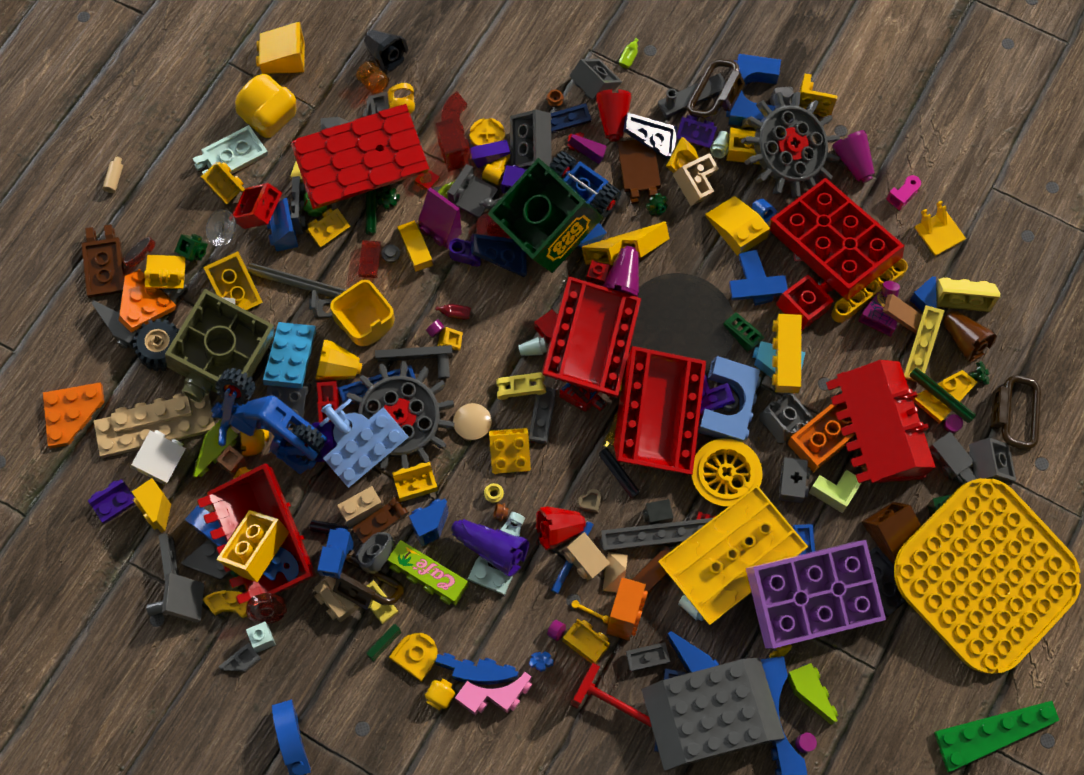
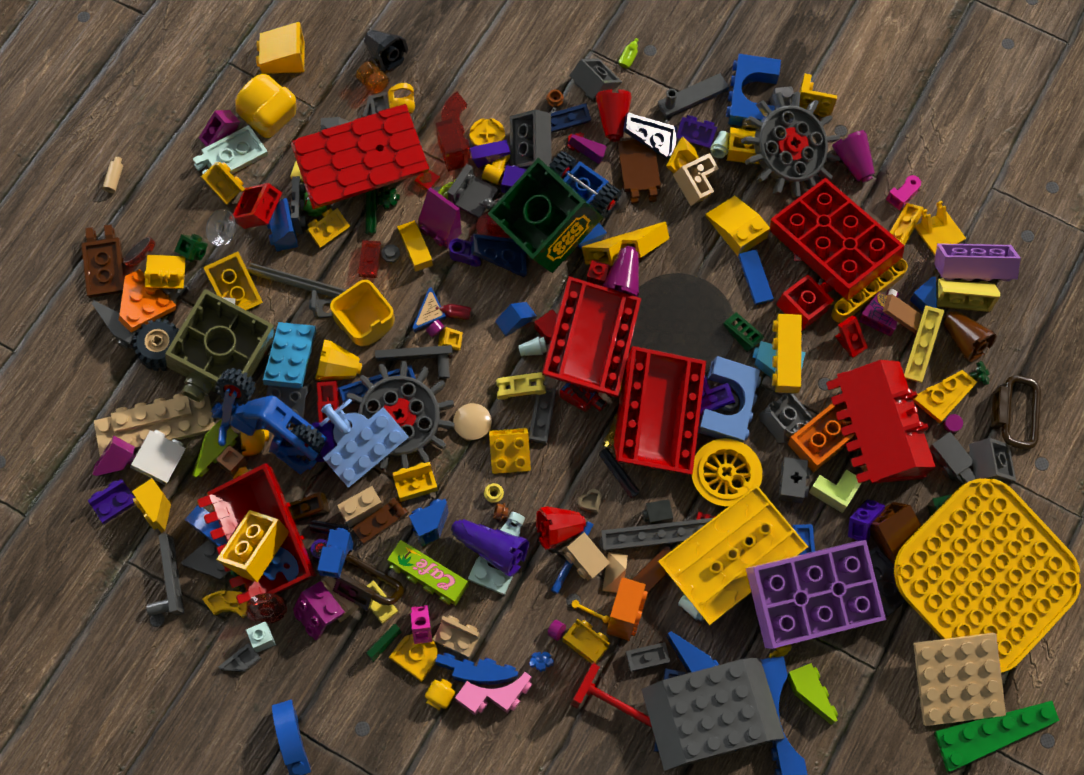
orange plate [43,382,104,449] -> none
dark grey tile [162,573,204,623] -> none
dark grey piece [356,532,394,574] -> none
dark green plant [646,193,668,216] -> none
dark brown bar [687,59,745,118] -> none
blue tile [729,275,788,300] -> none
blue plate [751,199,777,223] -> none
magenta piece [795,733,817,753] -> none
magenta piece [881,281,900,297] -> none
dark green axle [909,368,976,423] -> none
none -> magenta slope [93,436,136,476]
none -> magenta slope [199,110,240,147]
none -> dark brown slope [289,492,330,522]
none -> magenta bracket [293,581,345,640]
none -> tile [311,539,327,560]
none -> dark pink leg [411,605,432,644]
none -> tile [413,287,446,332]
none -> tan bracket [433,616,480,658]
none -> blue slope [495,302,537,337]
none -> red slope [835,315,868,358]
none -> dark purple bracket [848,500,885,542]
none -> yellow tile [890,203,924,245]
none -> tan plate [913,633,1006,726]
none -> medium lavender brick [934,243,1021,281]

